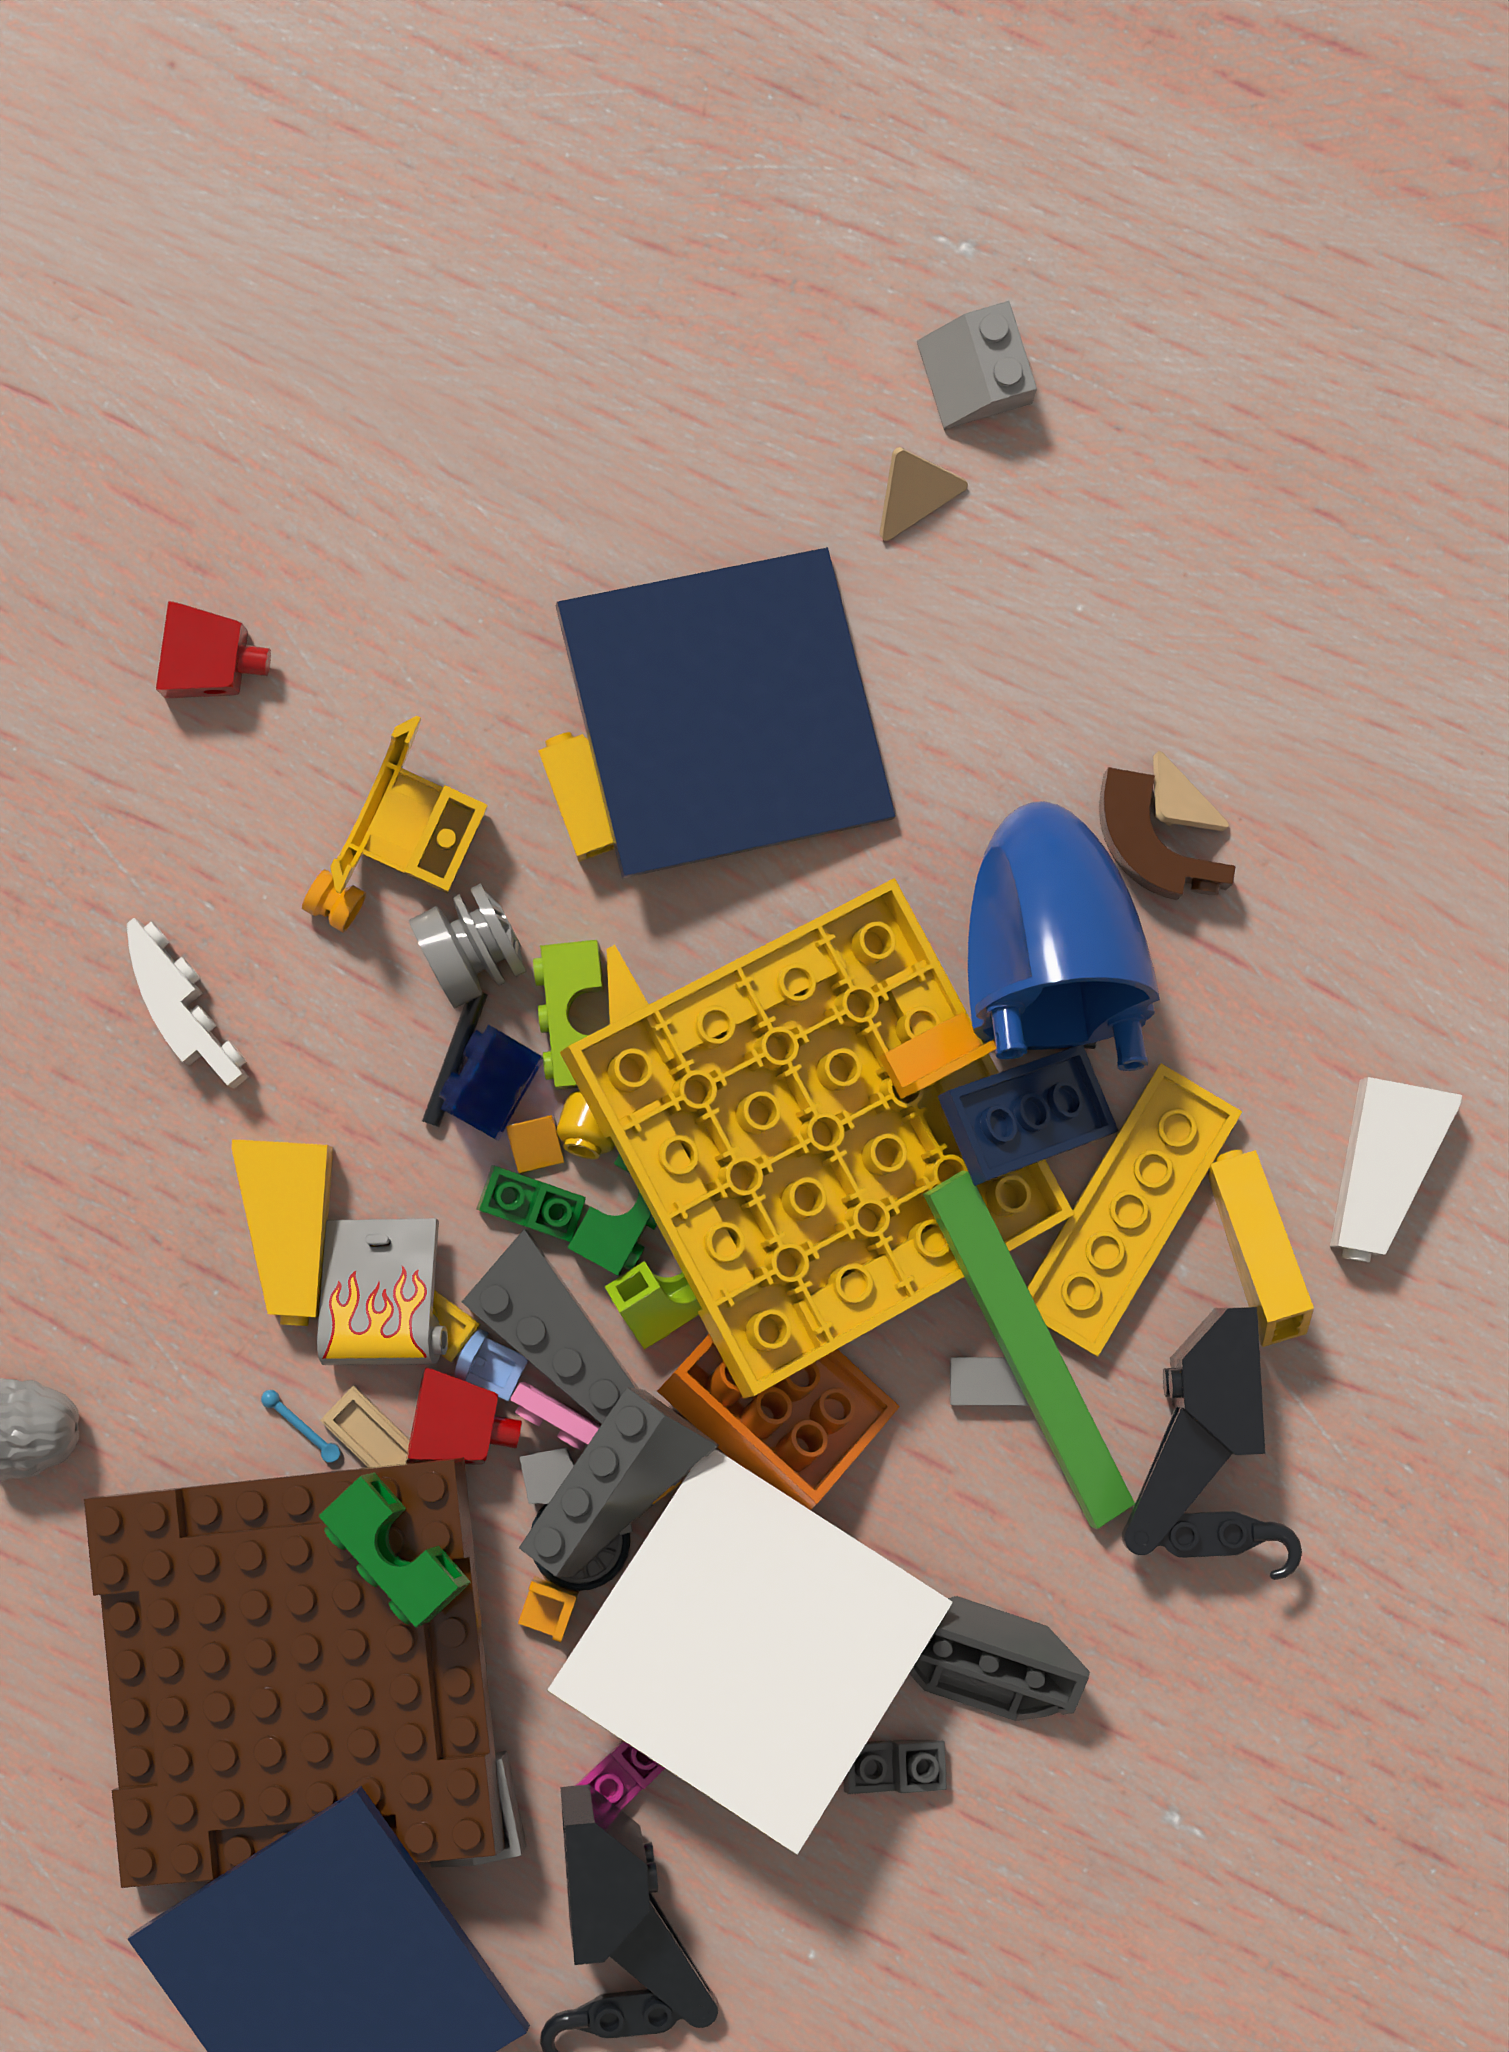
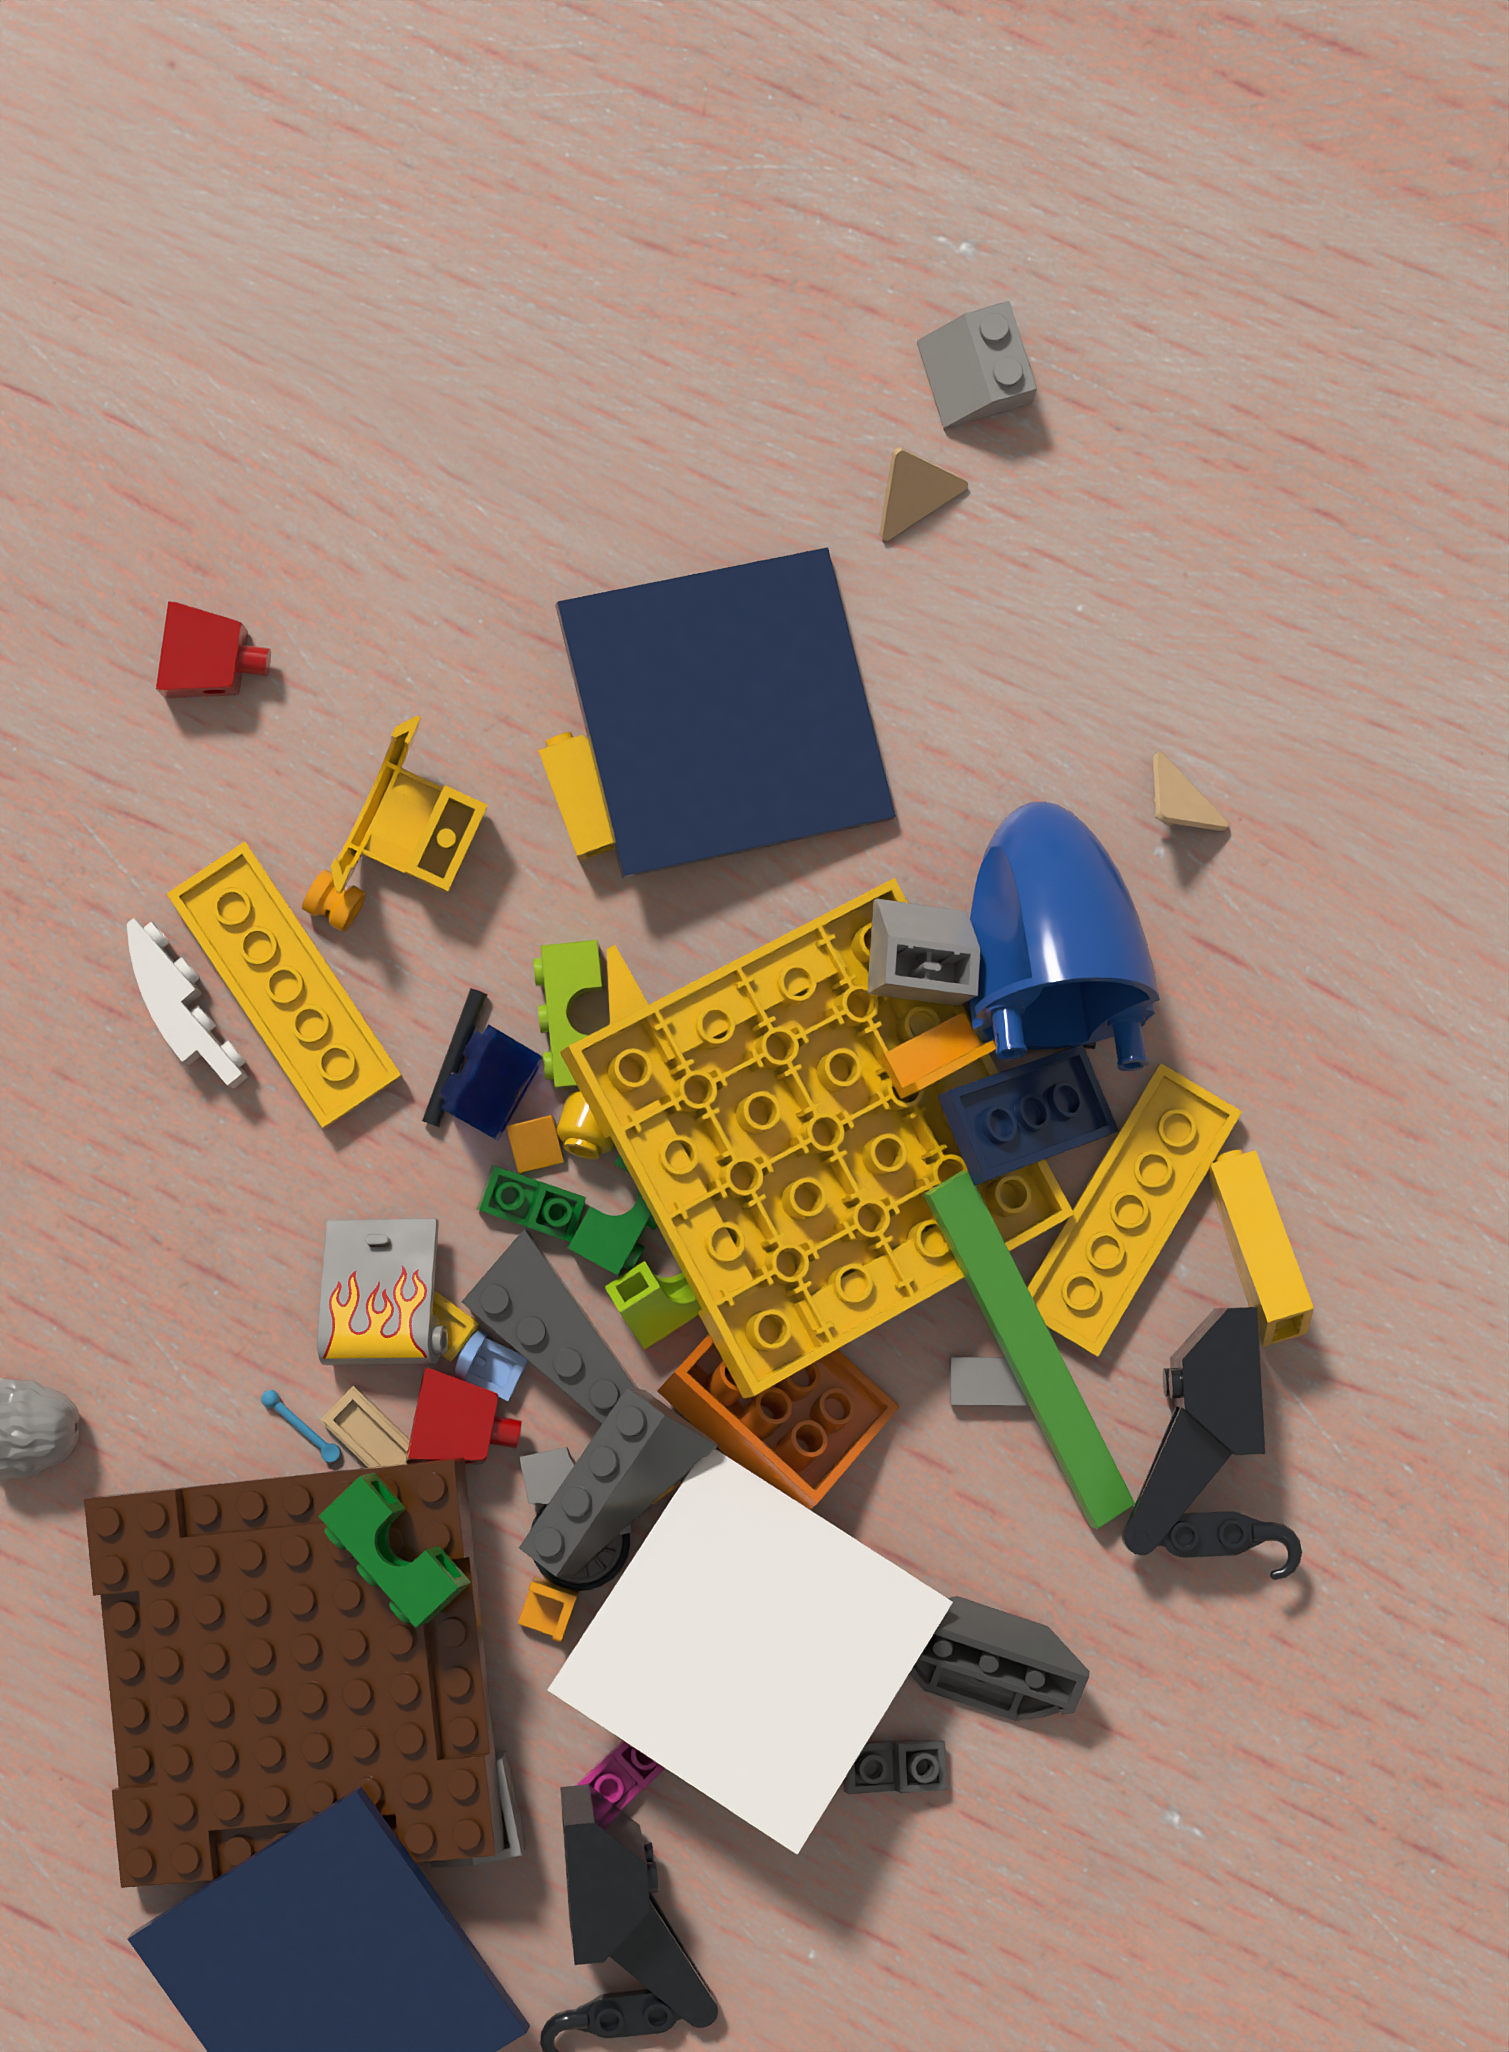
yellow slope [231,1139,333,1326] -> none
light grey wheel [409,883,527,1009] -> none
bright pink plate [510,1381,601,1451] -> none
reddish brown arch [1099,767,1236,900] -> none
white slope [1330,1077,1462,1263] -> none
none -> yellow plate [166,841,403,1129]
none -> light grey slope [867,899,980,1006]

